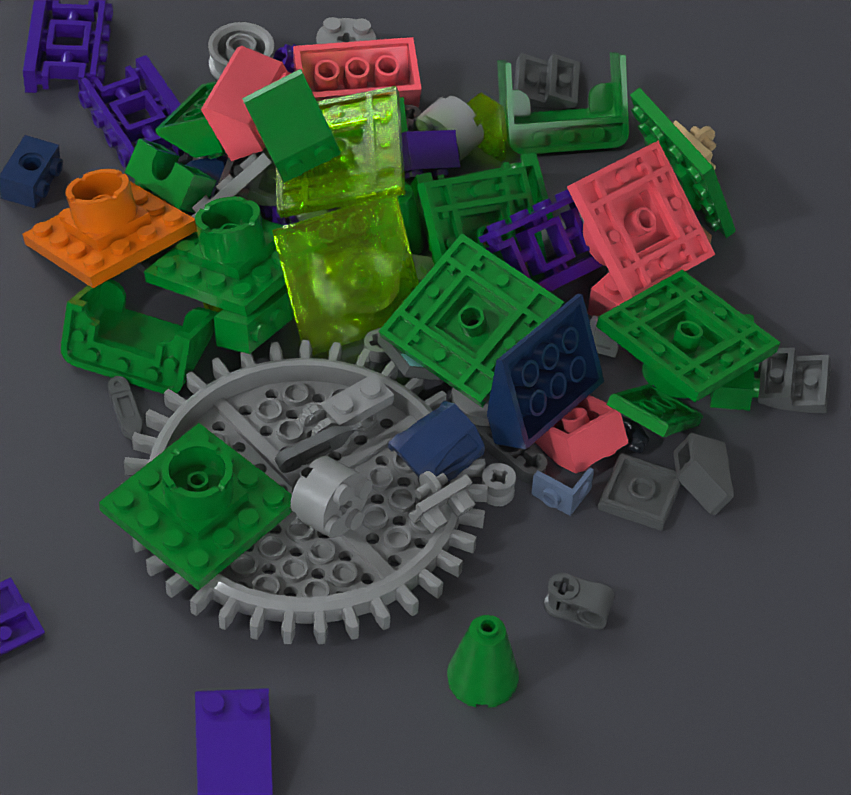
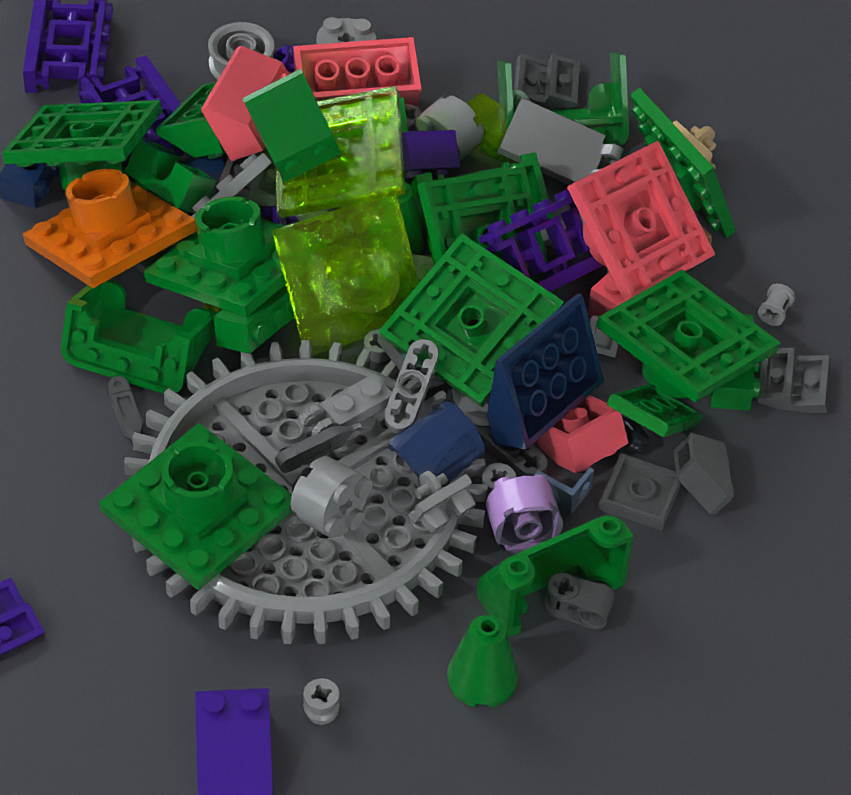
none -> green piece [2,100,162,191]
none -> light grey wheel [303,678,340,725]
none -> light grey beam [385,339,438,434]
none -> green windscreen [477,515,634,637]
none -> lavender brick [486,475,563,553]
none -> light grey tile [497,98,624,185]
none -> light grey bush [757,283,796,326]

